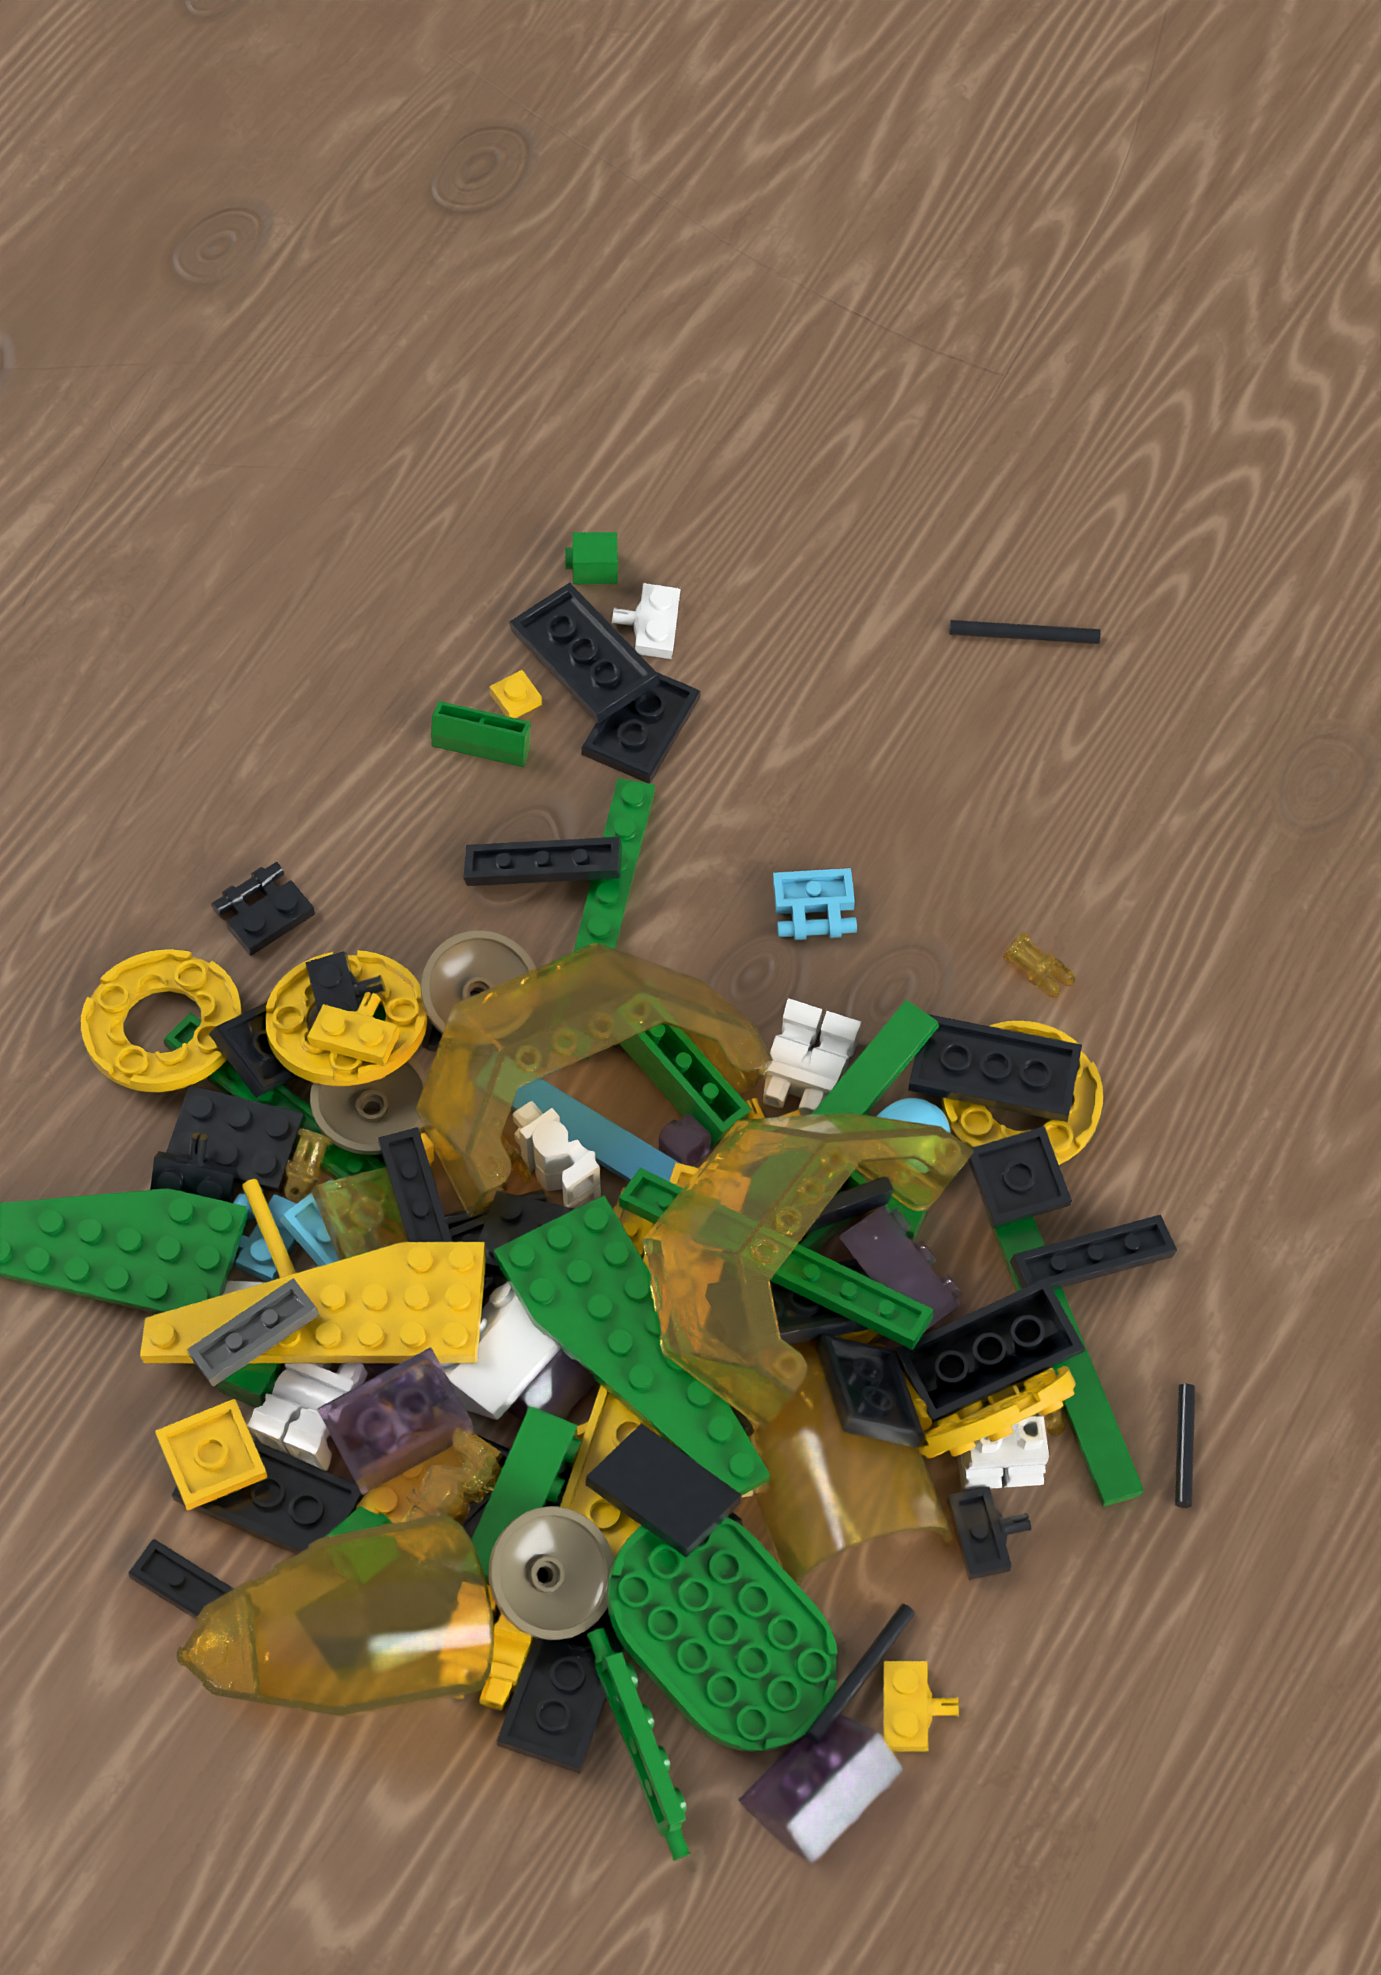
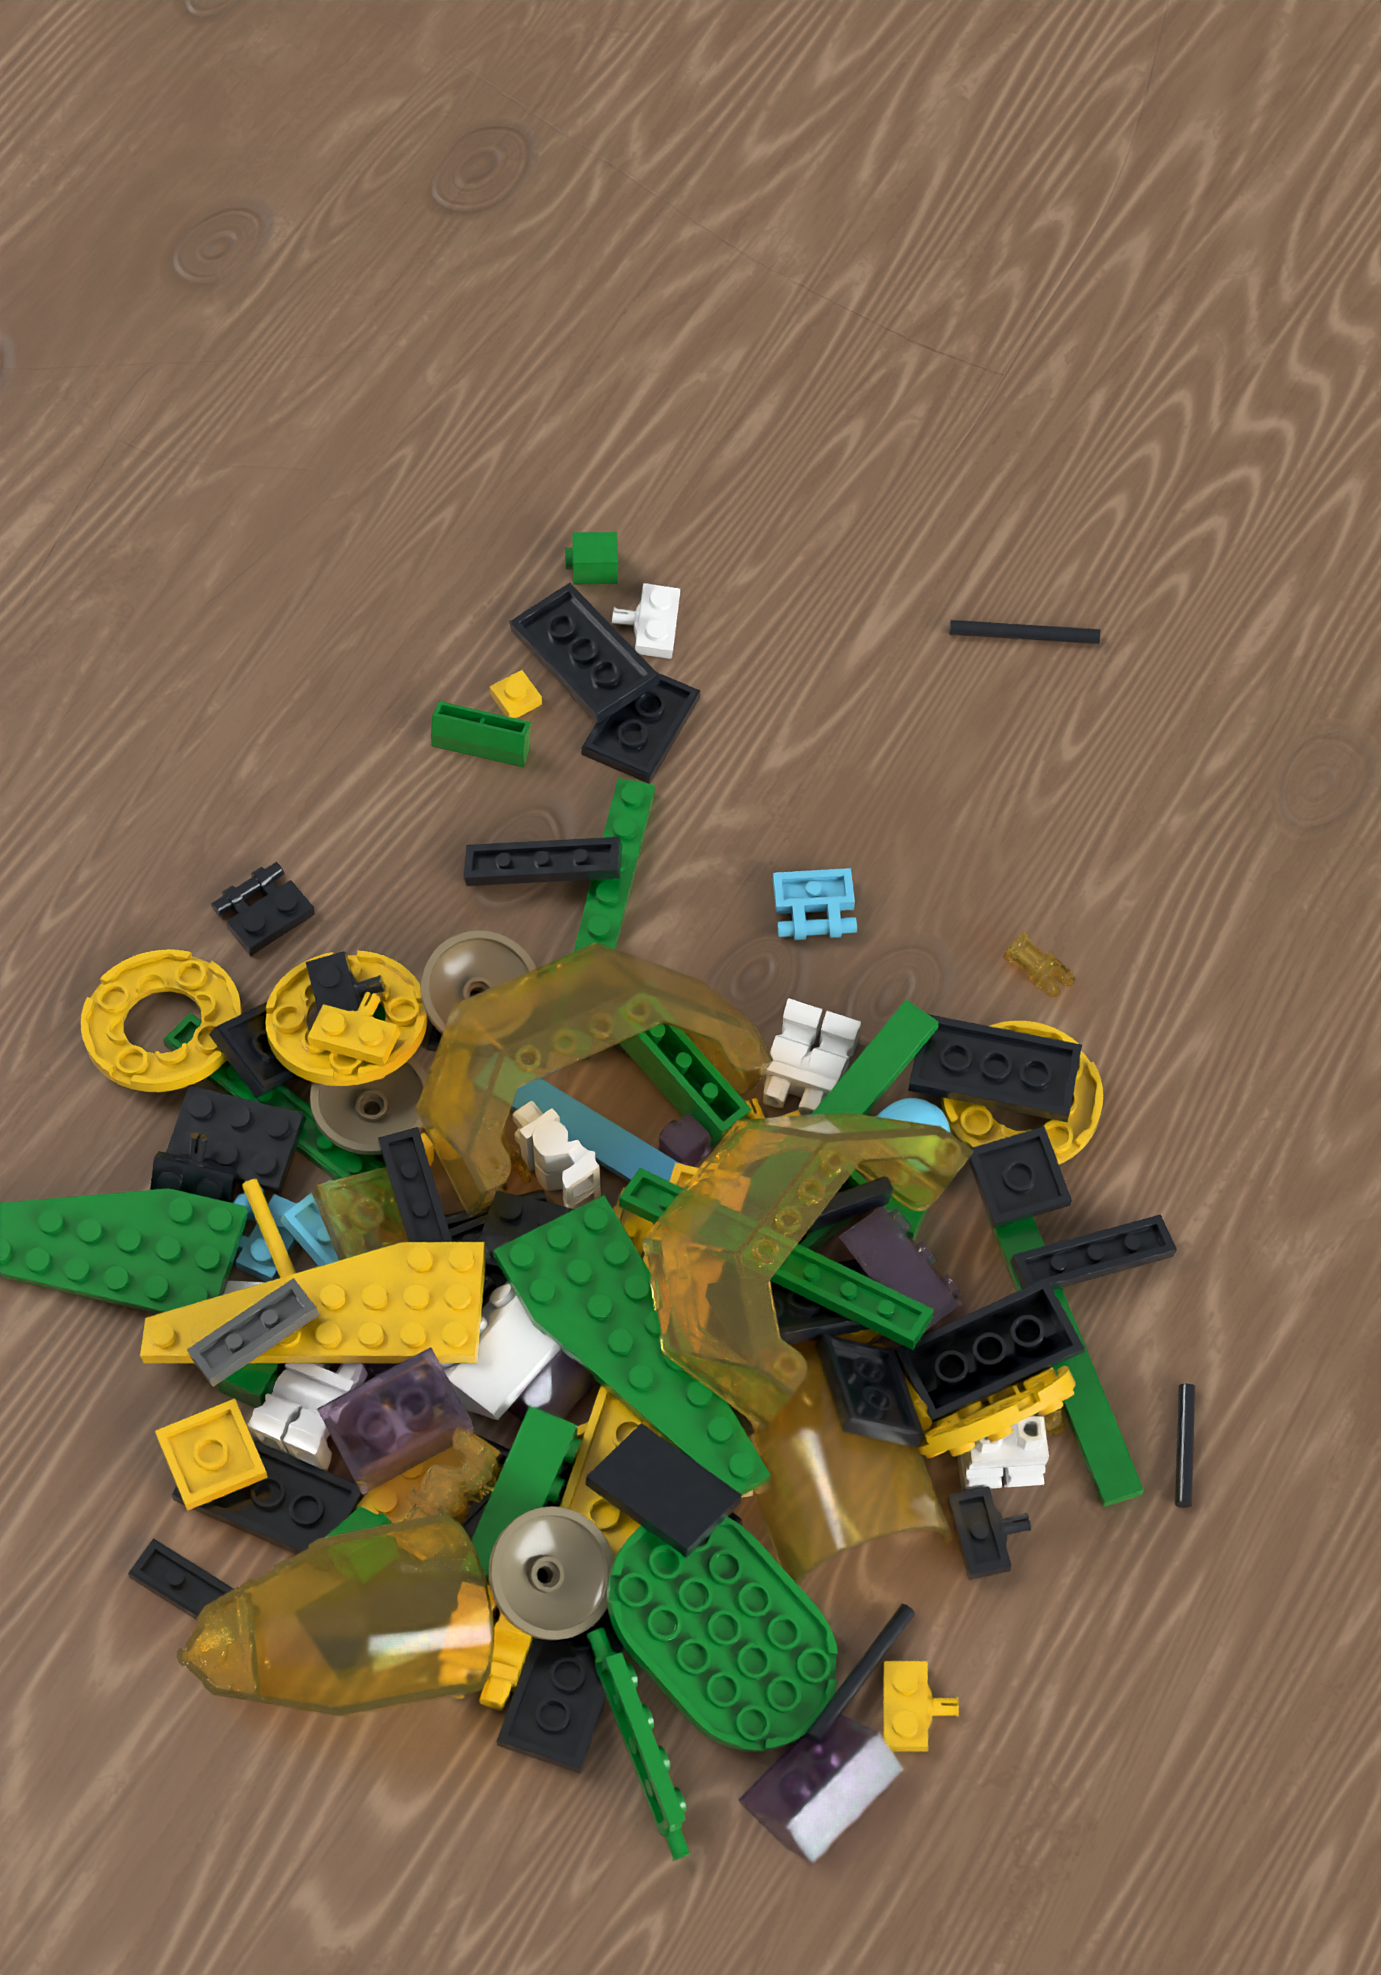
clear yellow piece [285,1128,333,1203] -> none

